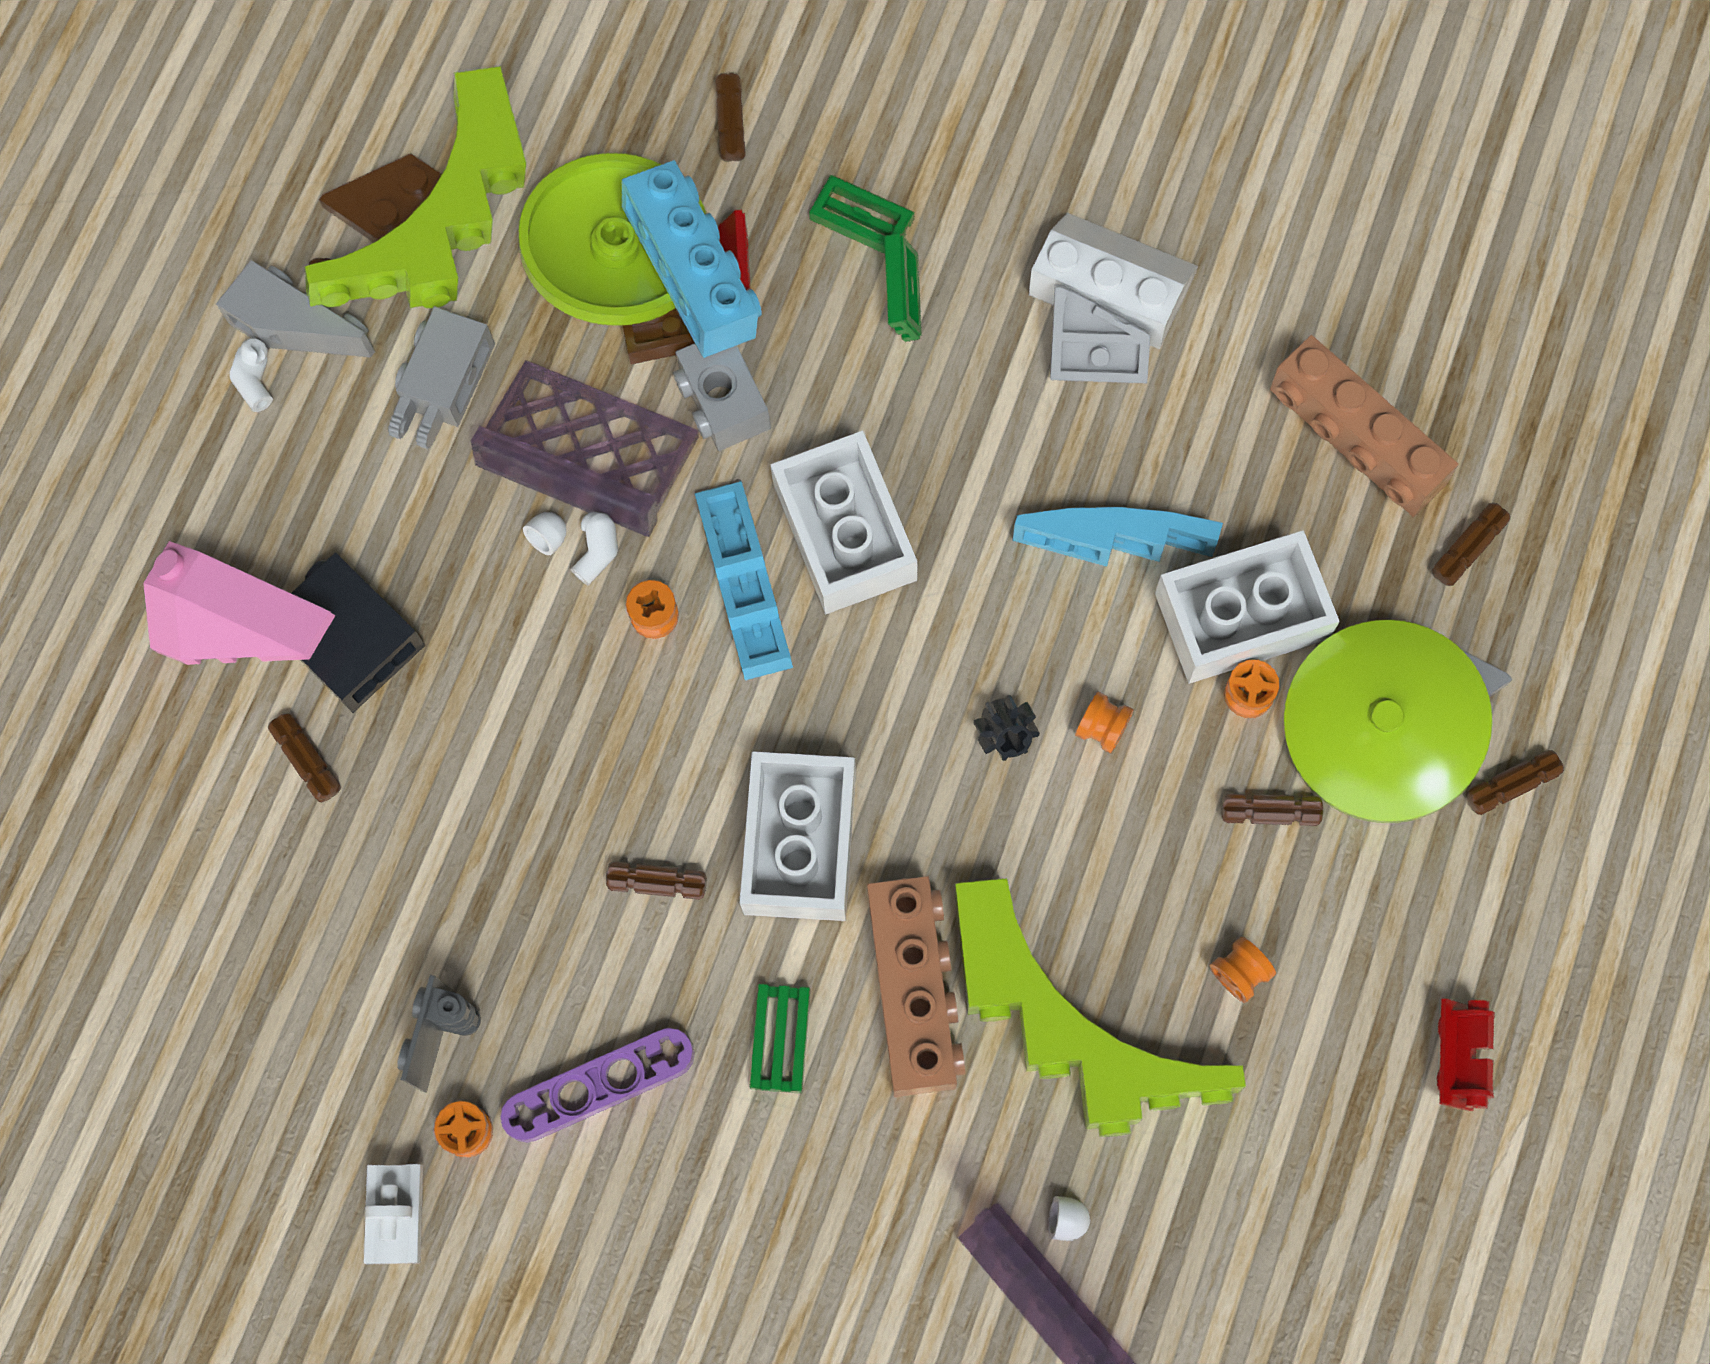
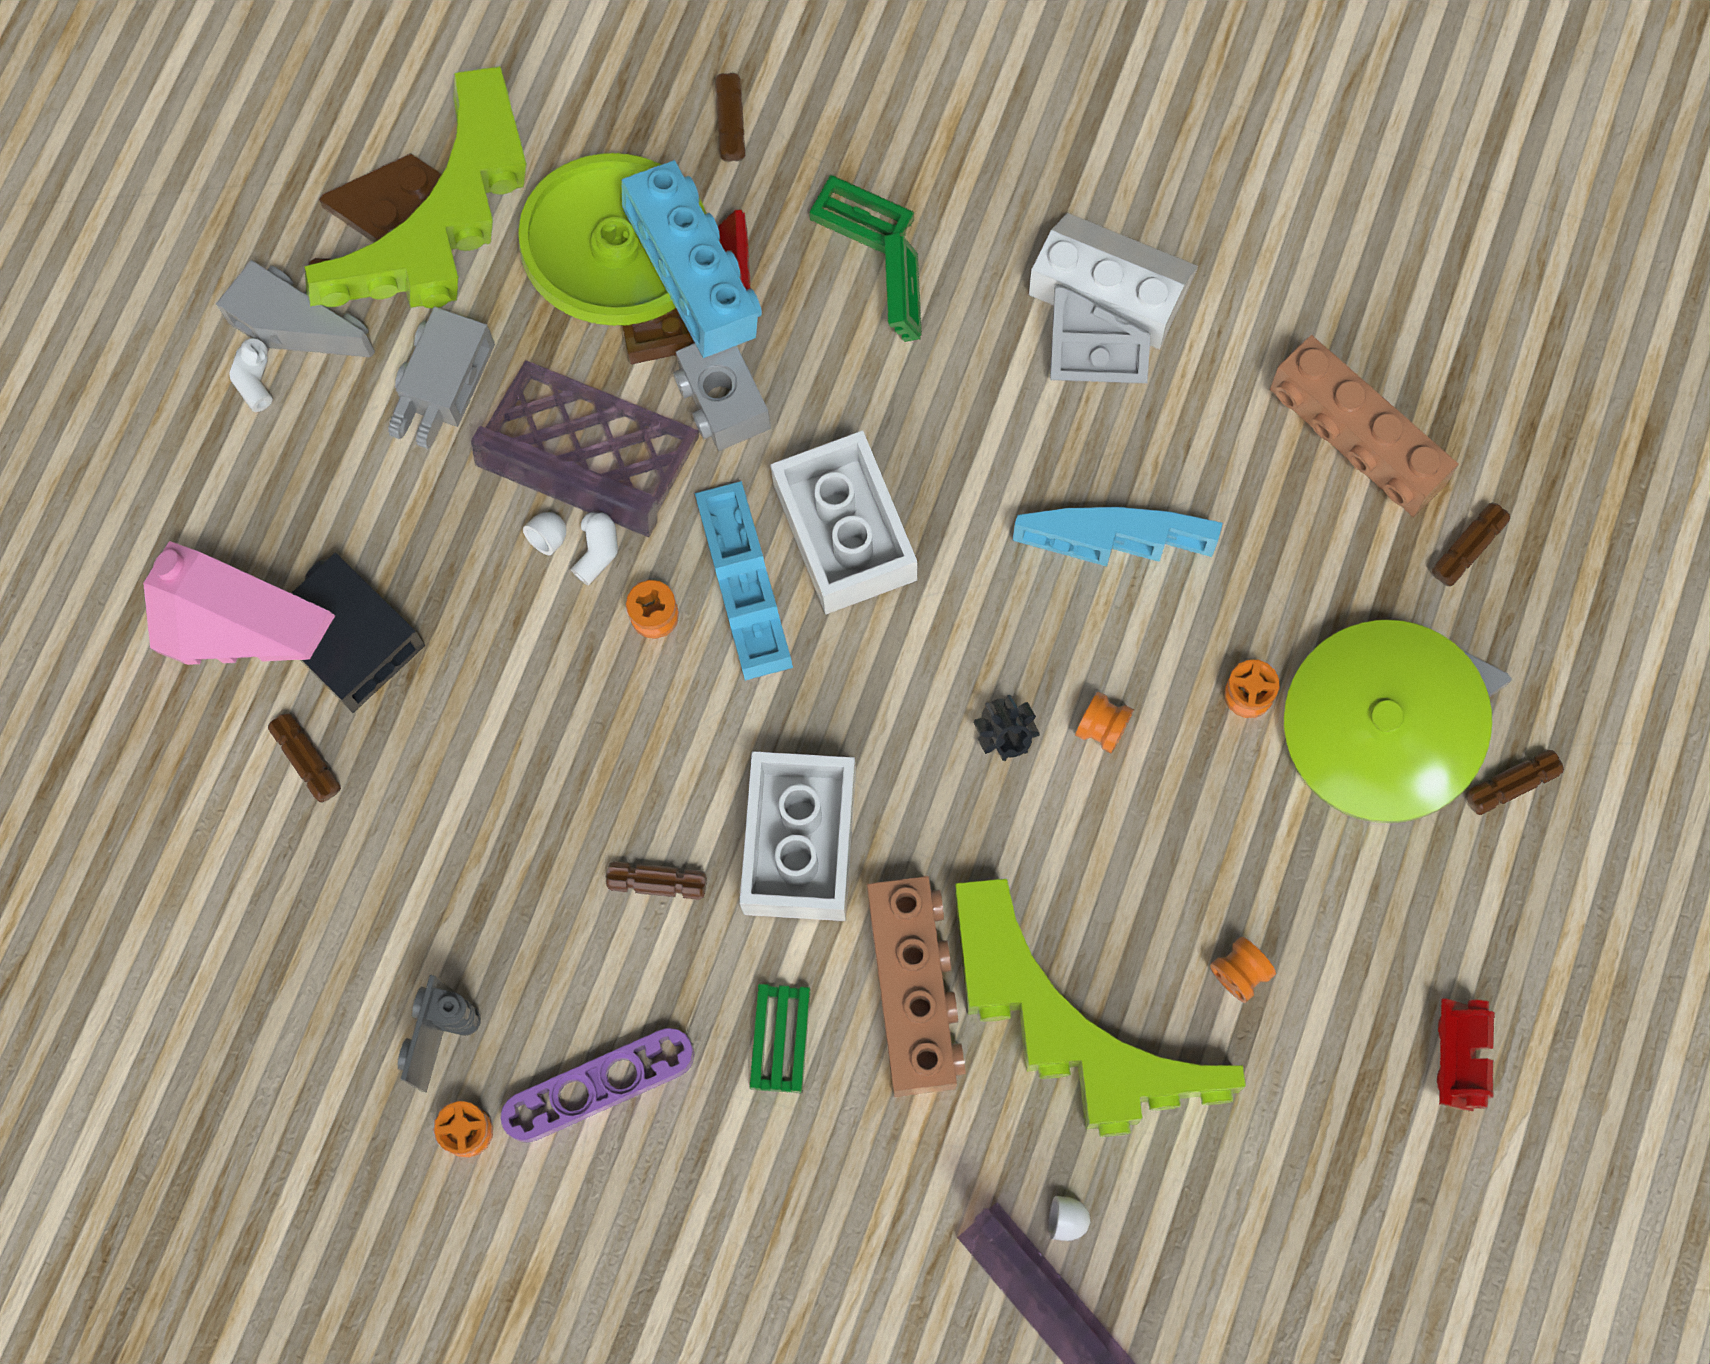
white hips [364,1164,423,1264] -> none
white brick [1155,530,1340,684] -> none
reddish brown axle [1222,793,1323,826] -> none

